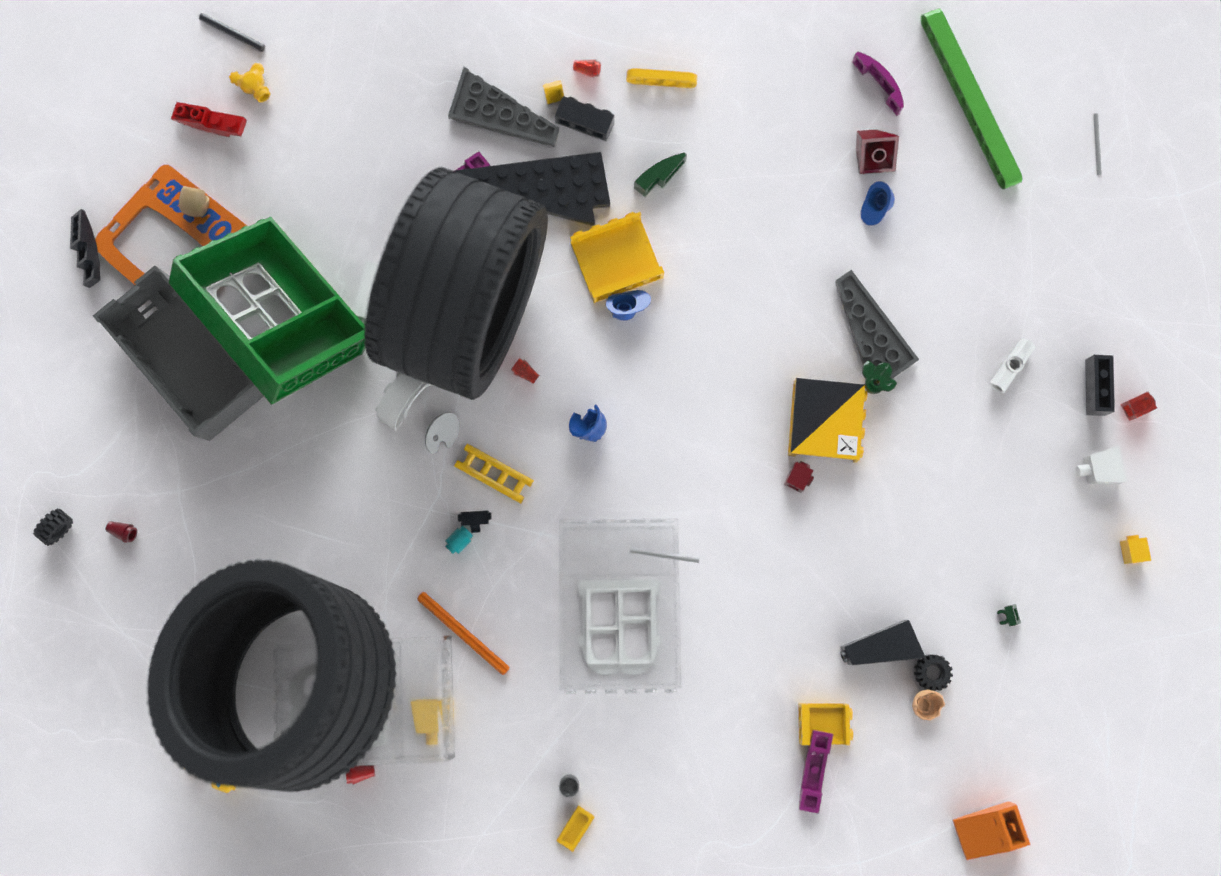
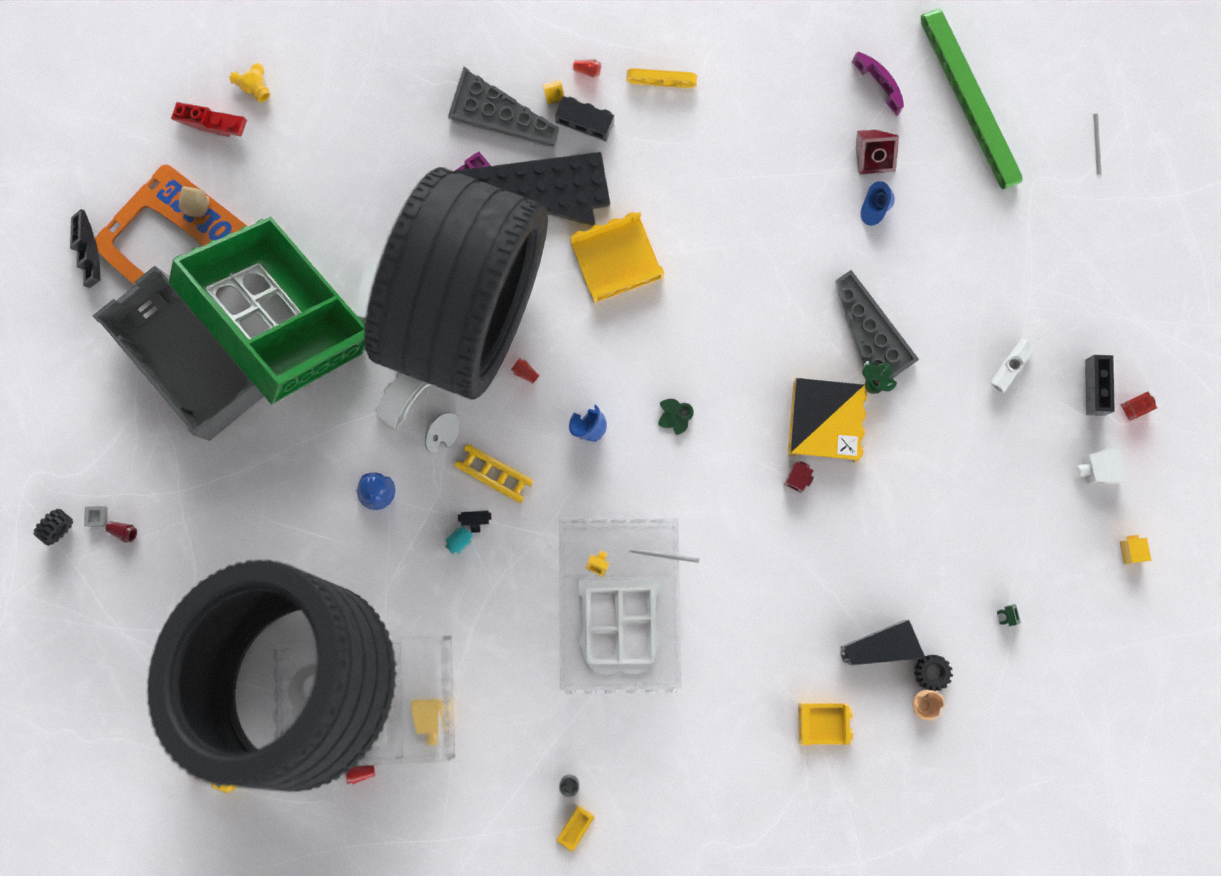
black bar [199,13,265,52] -> none
orange axle [417,592,510,675] -> none
blue piece [606,290,651,321] -> none
dark green slope [634,152,687,197] -> none
magenta slope [799,730,833,814] -> none
orange slope [953,801,1031,860] -> none
none -> light grey plate [84,506,108,527]
none -> blue helmet [356,472,396,510]
none -> yellow tile [585,550,610,577]
none -> dark green plate [658,399,694,435]

